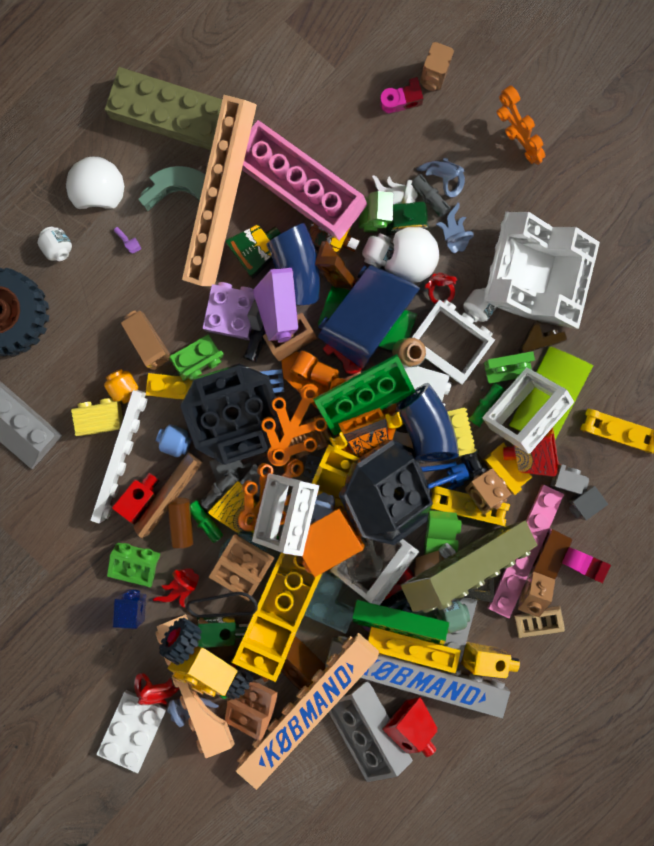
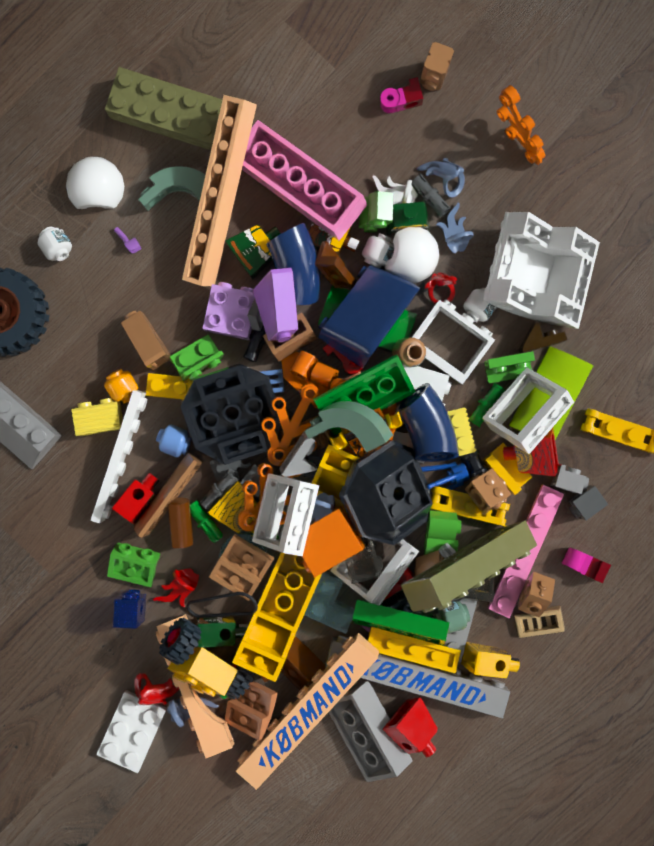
reddish brown panel [531,528,572,579] -> none
none -> light grey slope [279,430,317,477]
none -> sand green arch [304,401,393,453]

